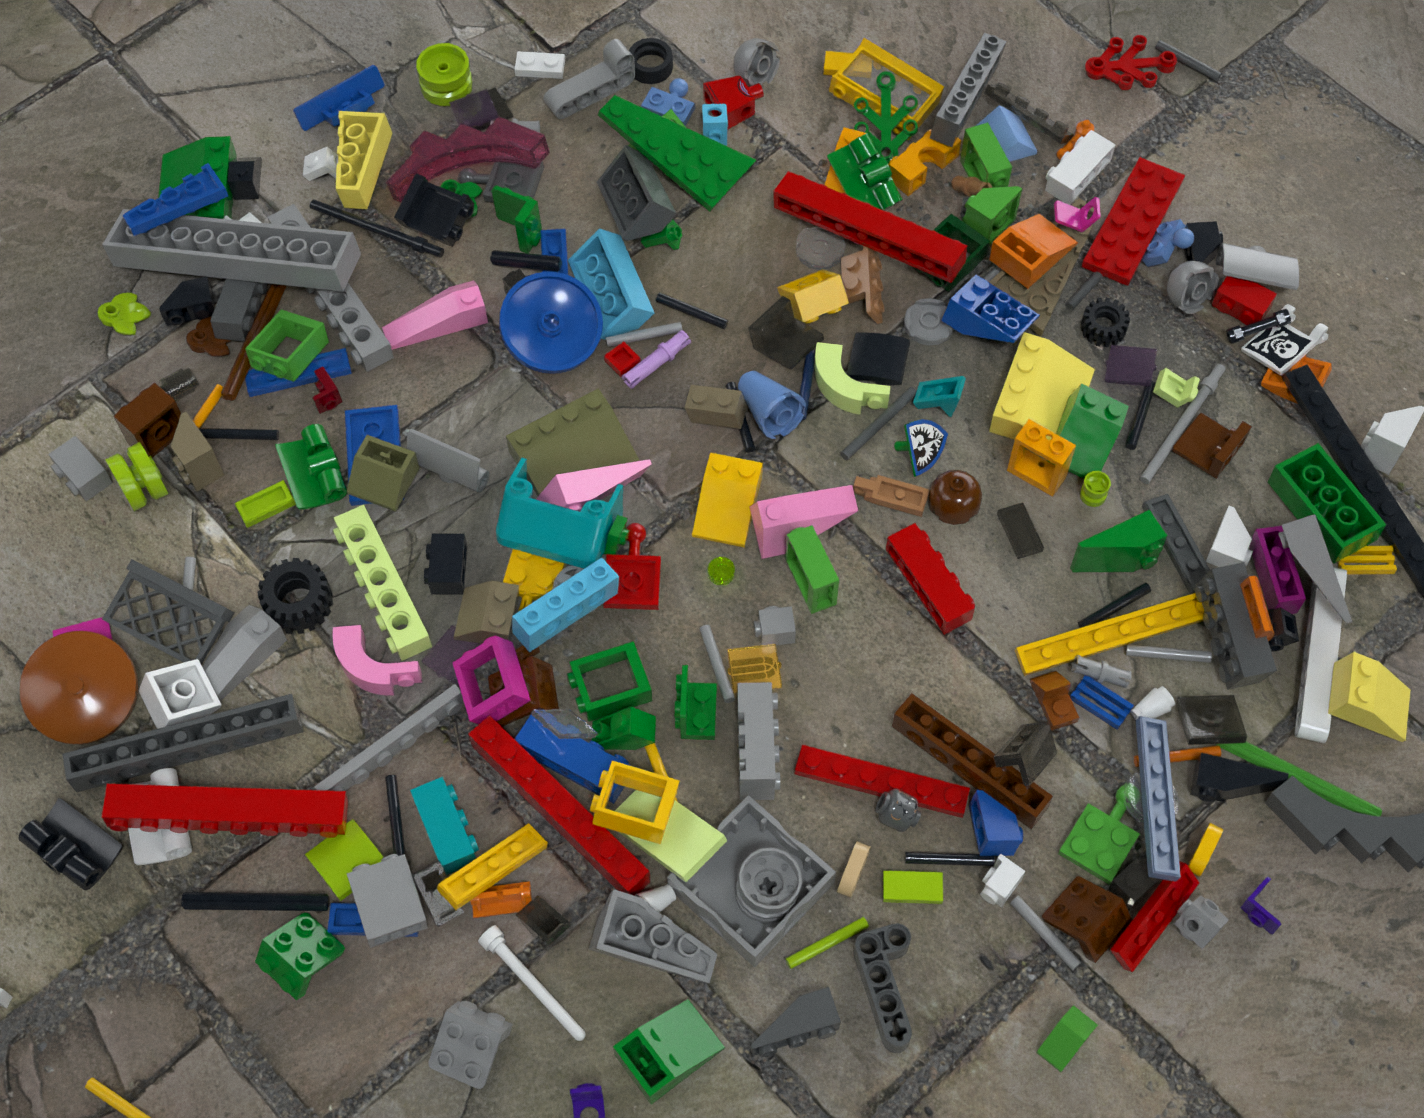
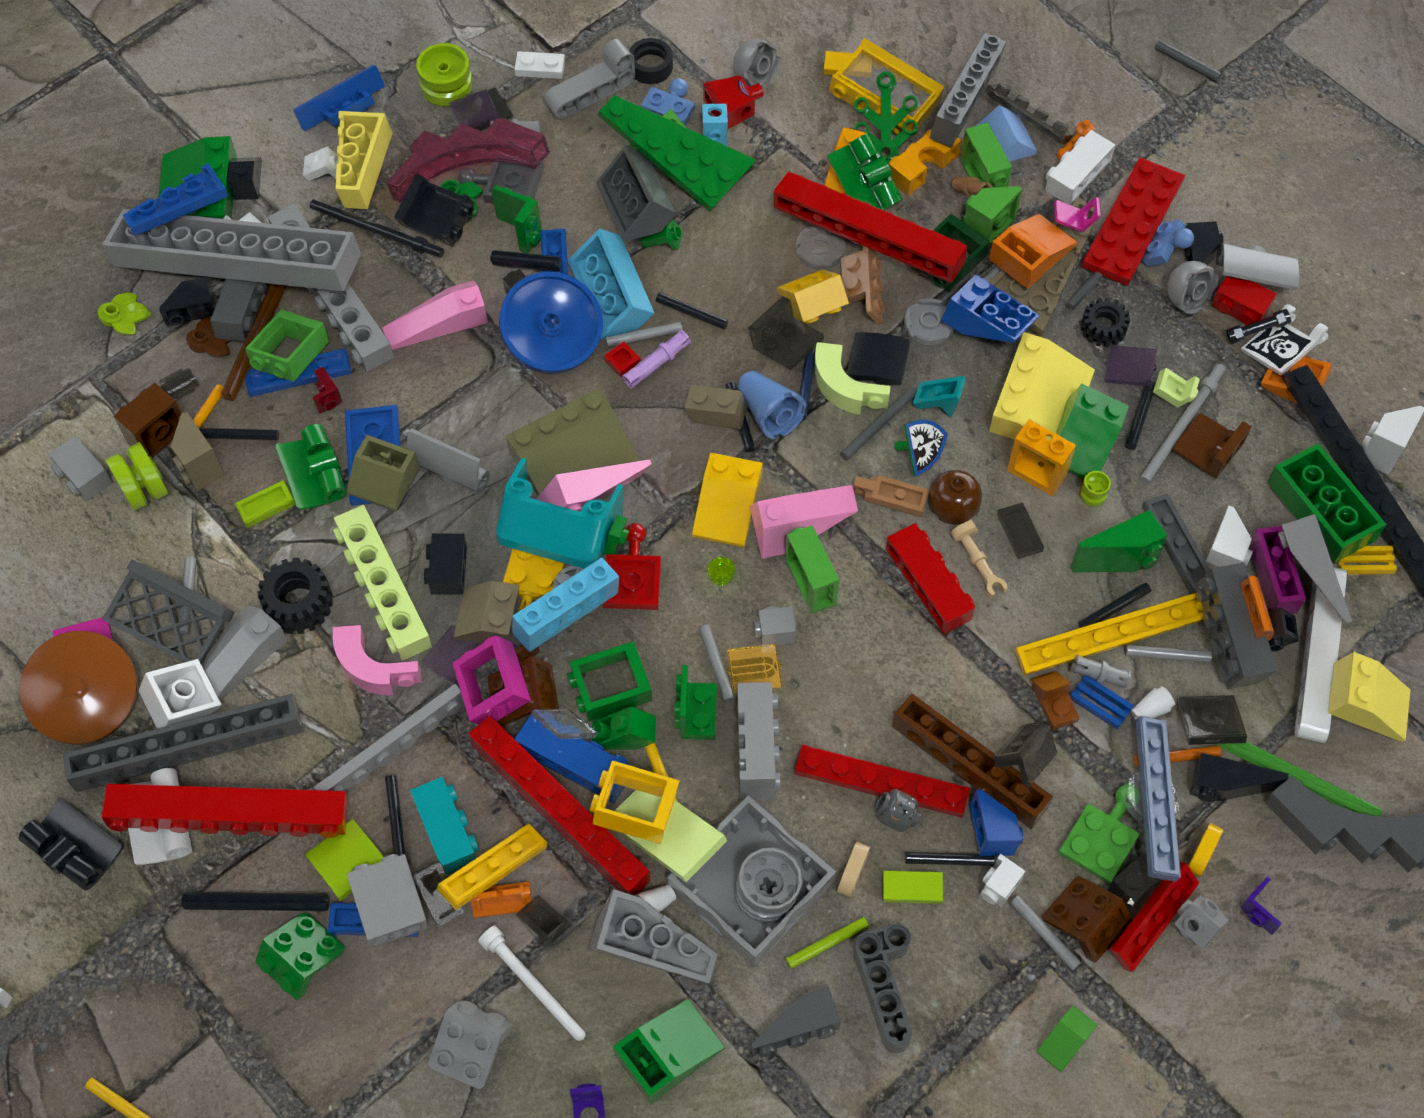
red plant [1085,35,1177,90] -> none
none -> tan piece [950,519,1007,599]

